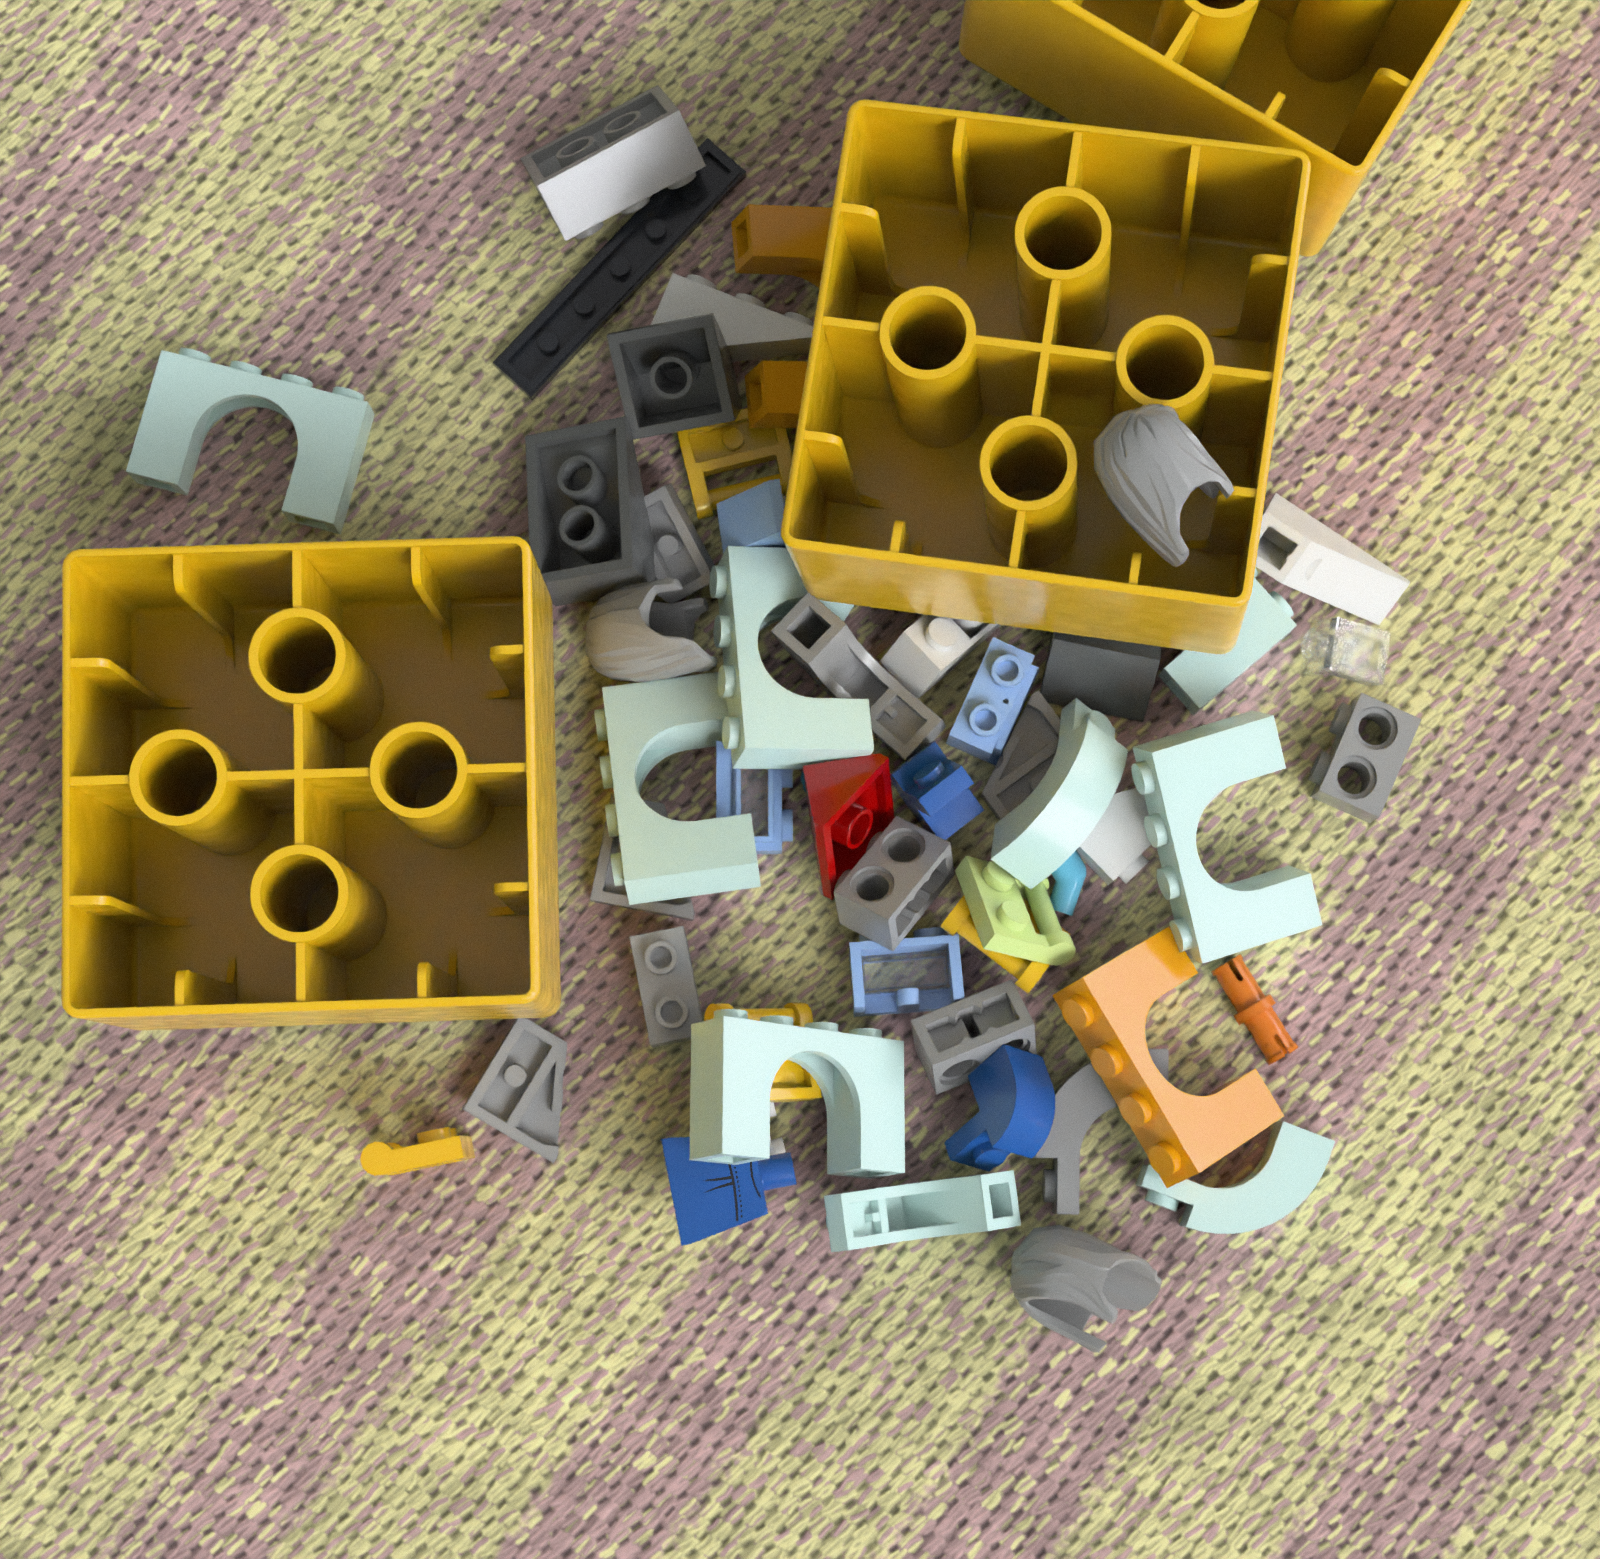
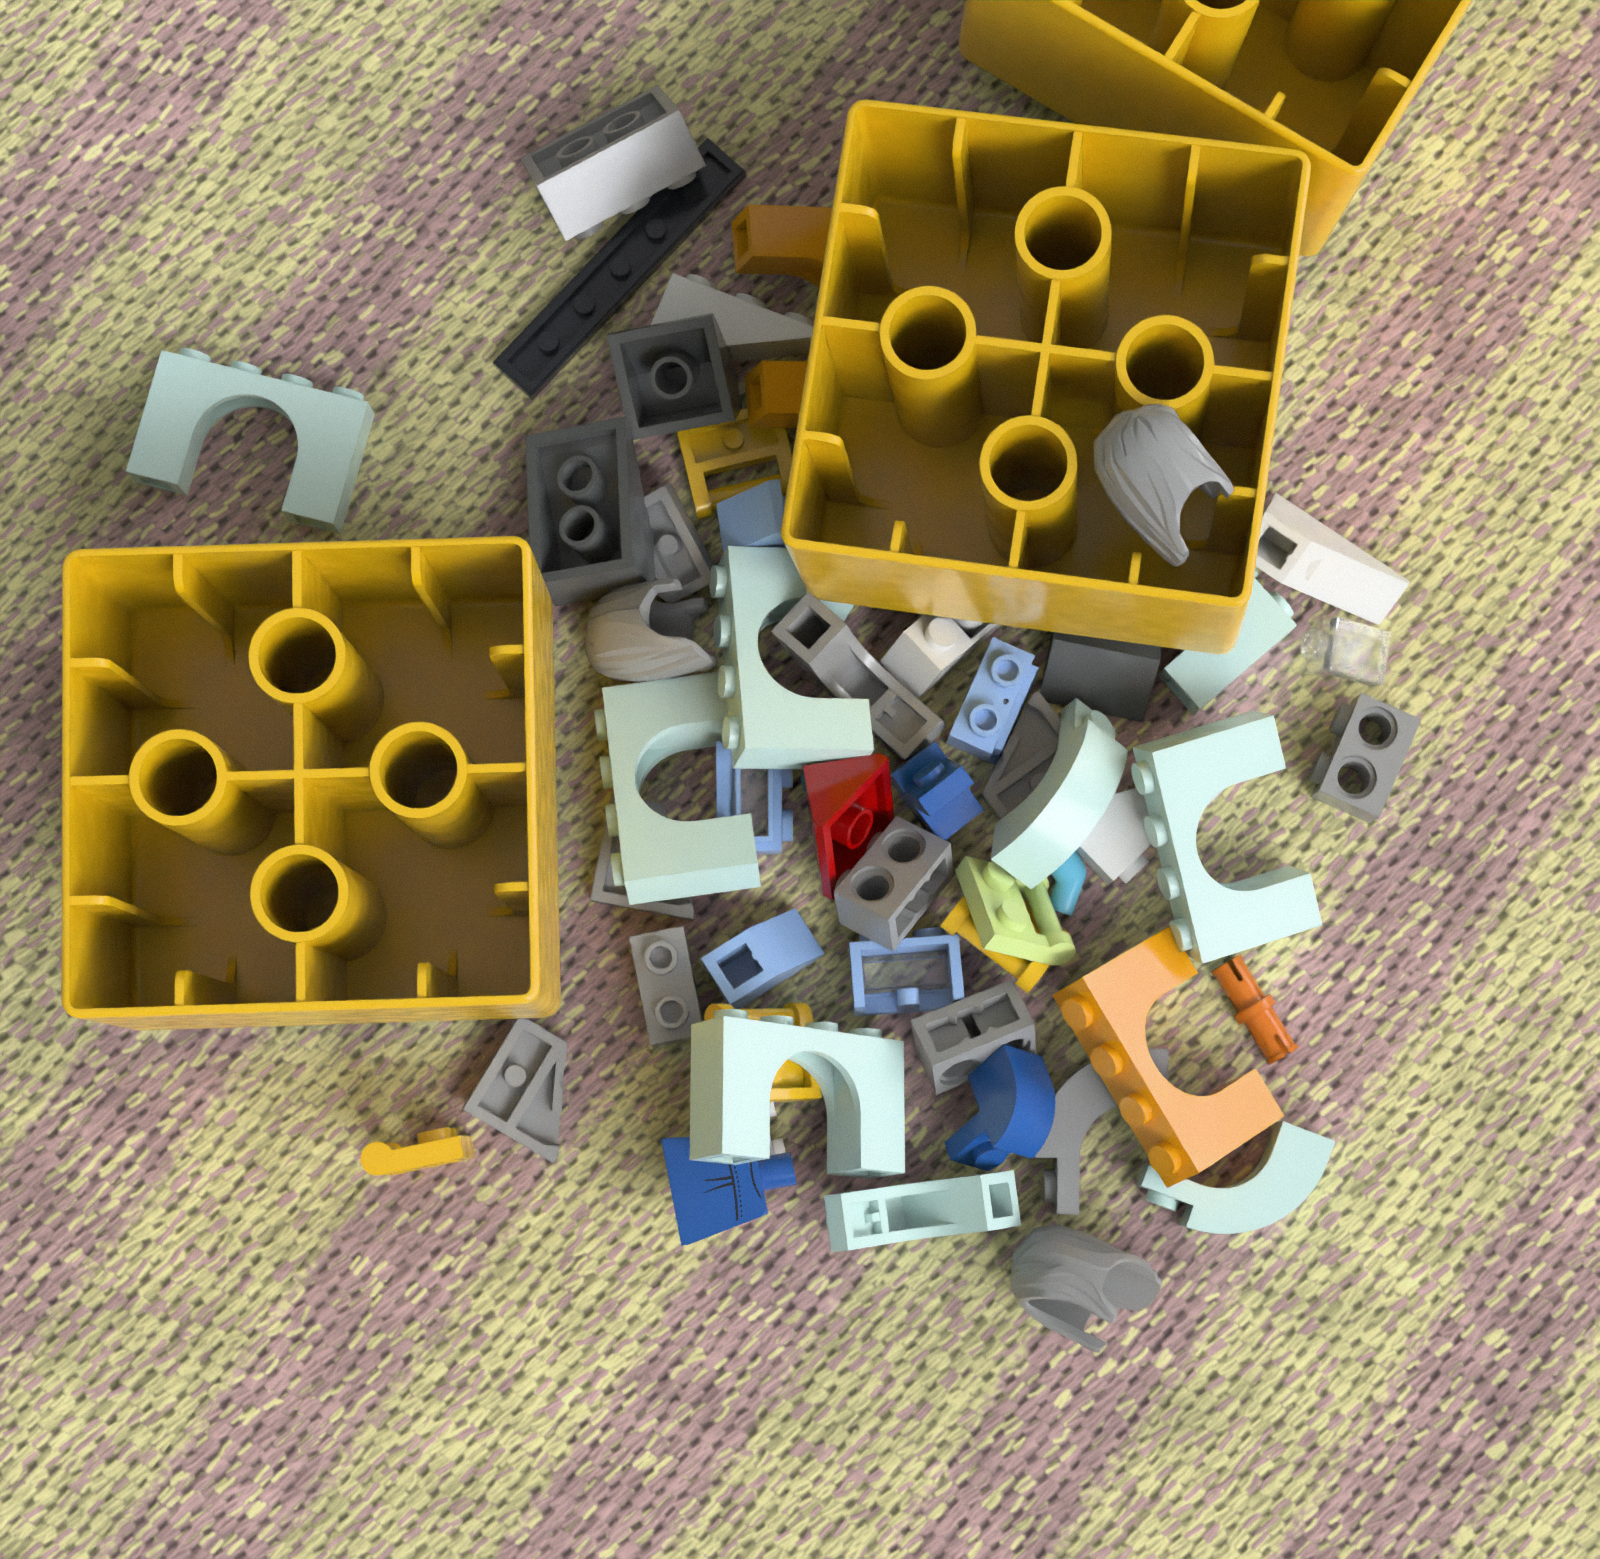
none -> light blue slope [701,908,825,1009]

